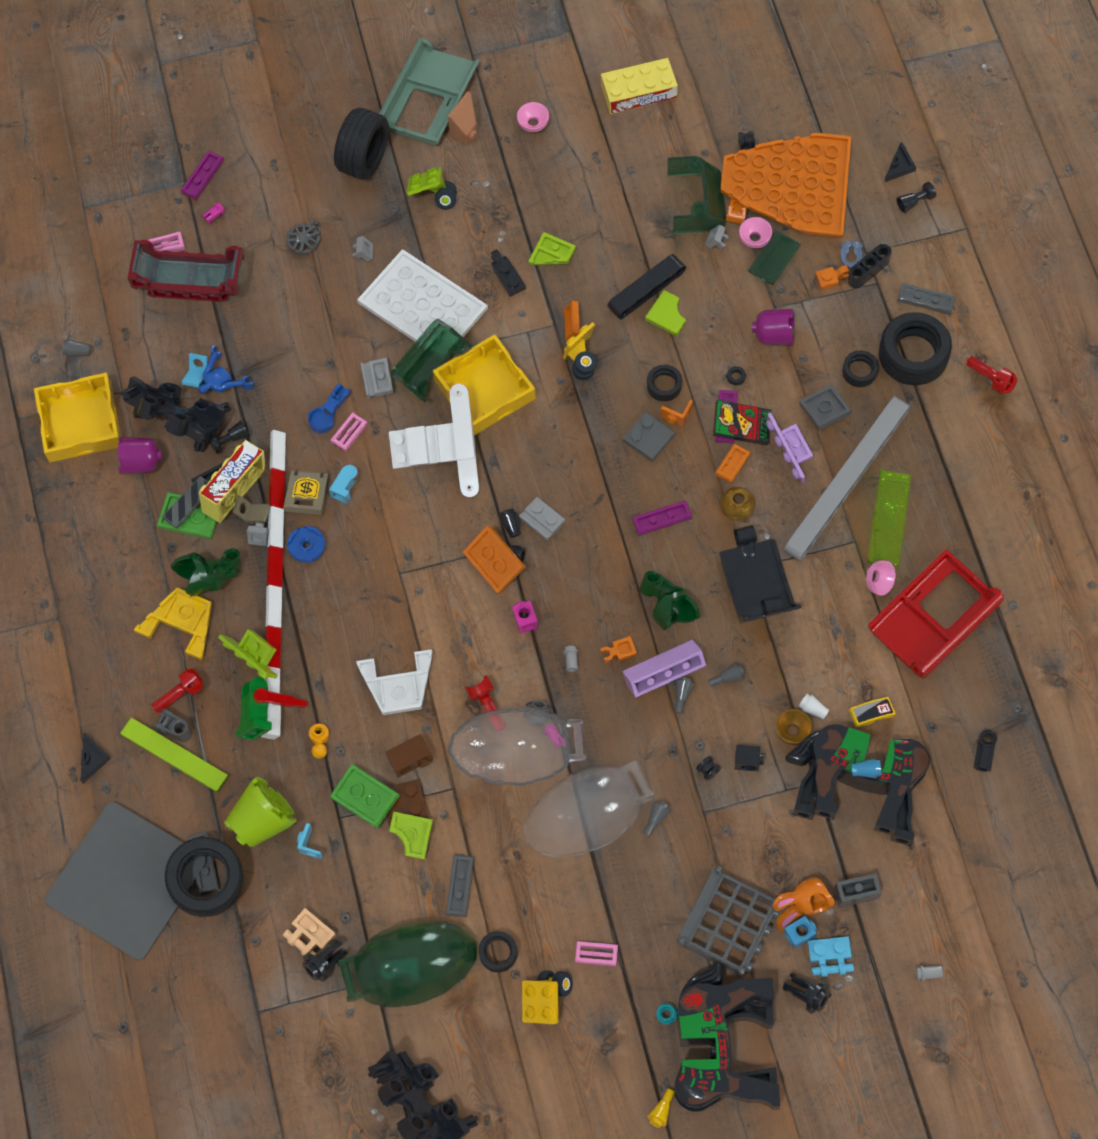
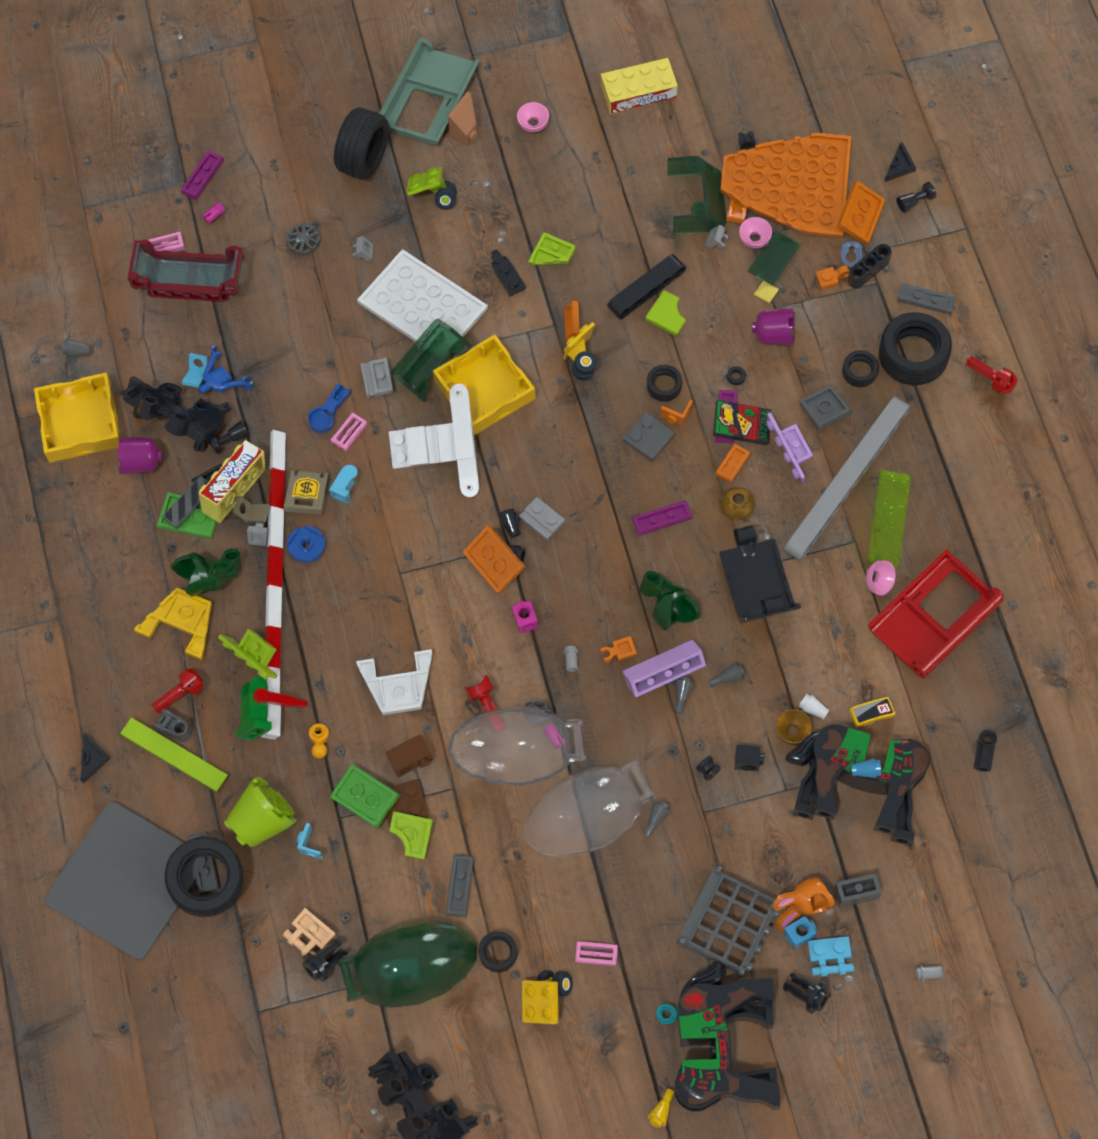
none -> light yellow slope [754,280,779,304]
none -> orange plate [837,181,886,245]

